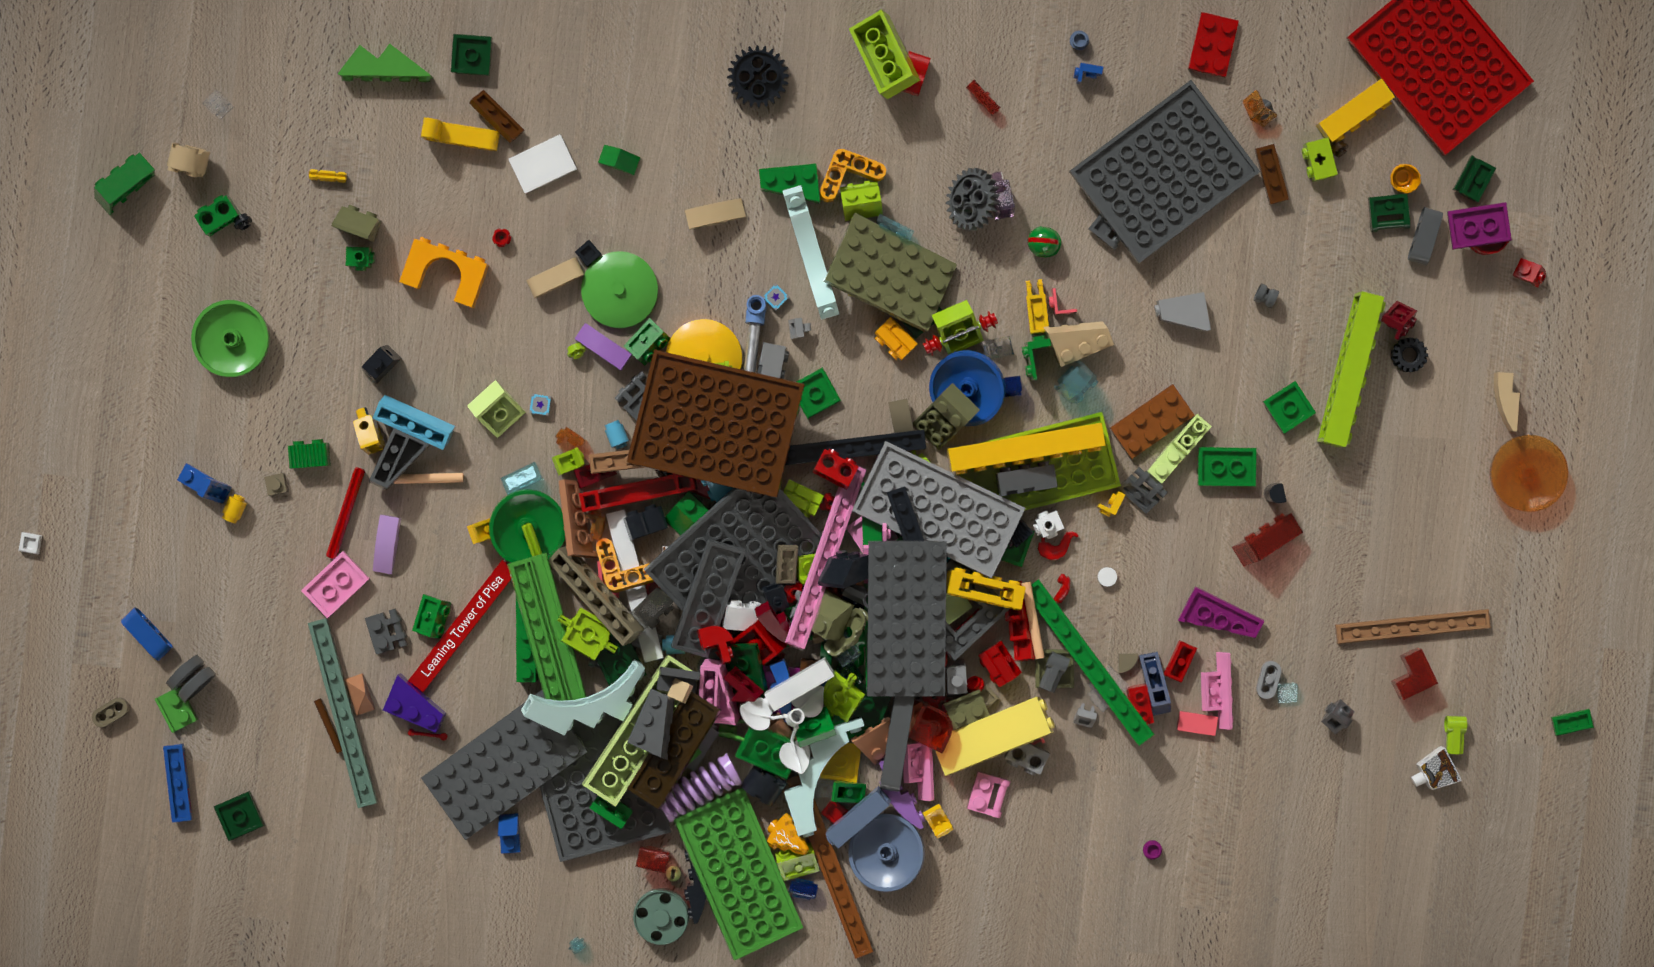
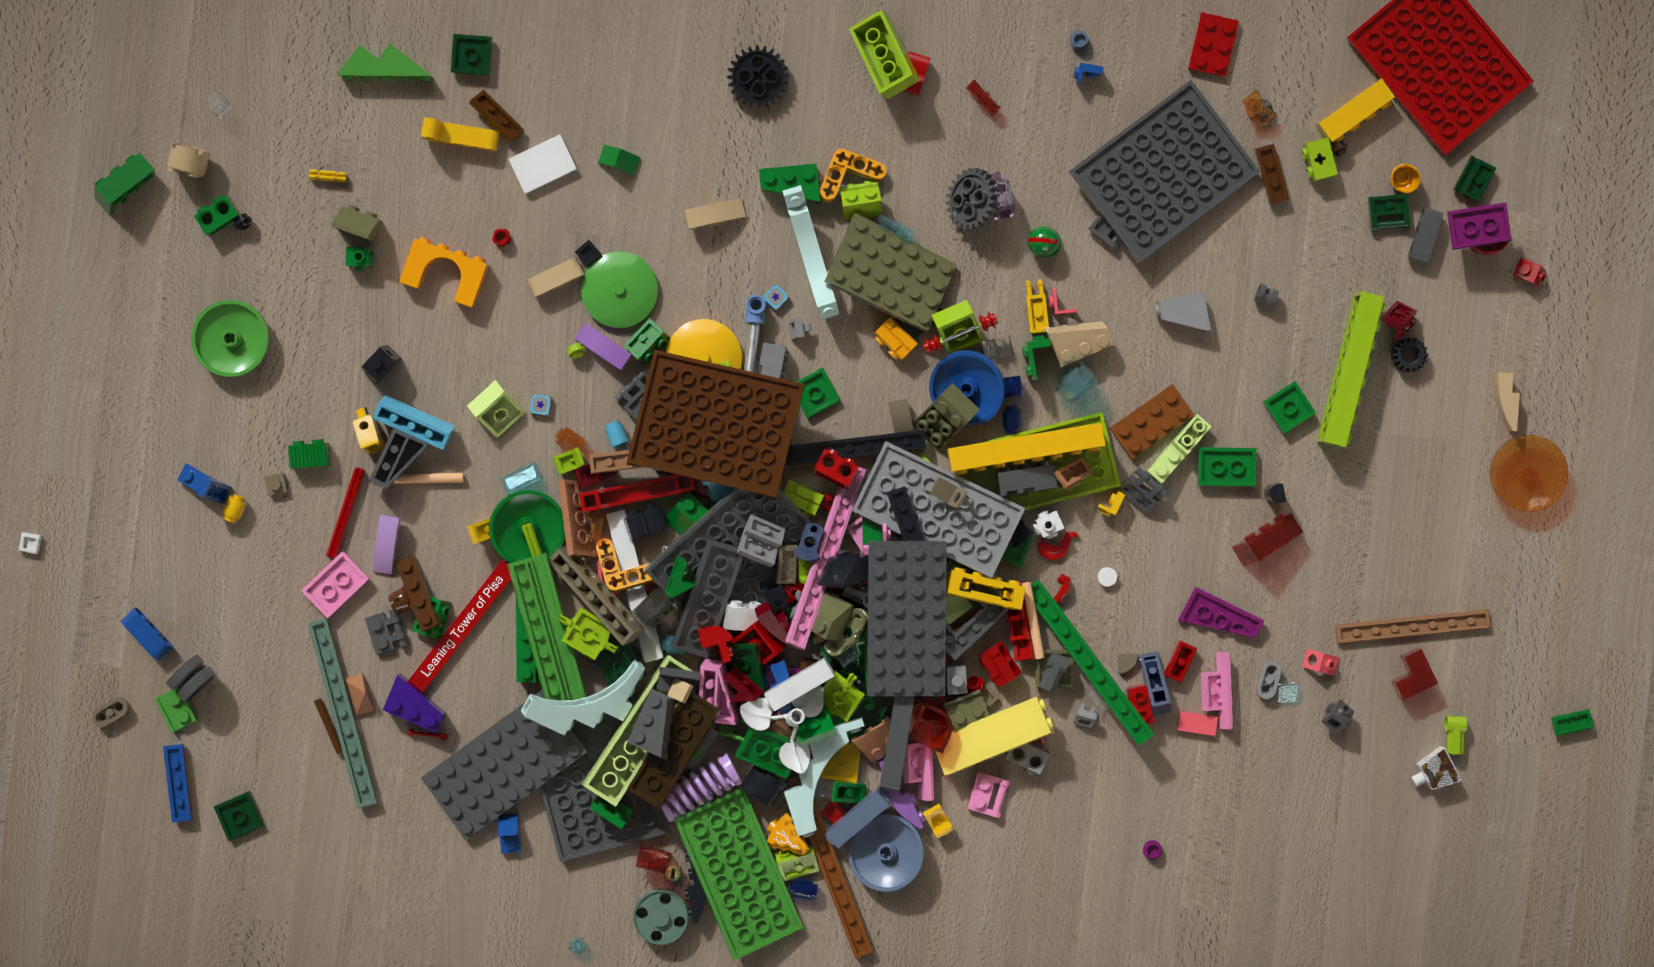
none -> reddish brown plate [389,554,441,632]
none -> green slope [665,556,696,598]
none -> light grey slope [737,514,785,567]
none -> dark blue piece [793,523,825,562]
none -> dark tan bracket [929,477,967,509]
none -> clear blue brick [1002,405,1022,433]
none -> nougat slope [1054,457,1093,491]
none -> coral bracket [1303,649,1340,676]

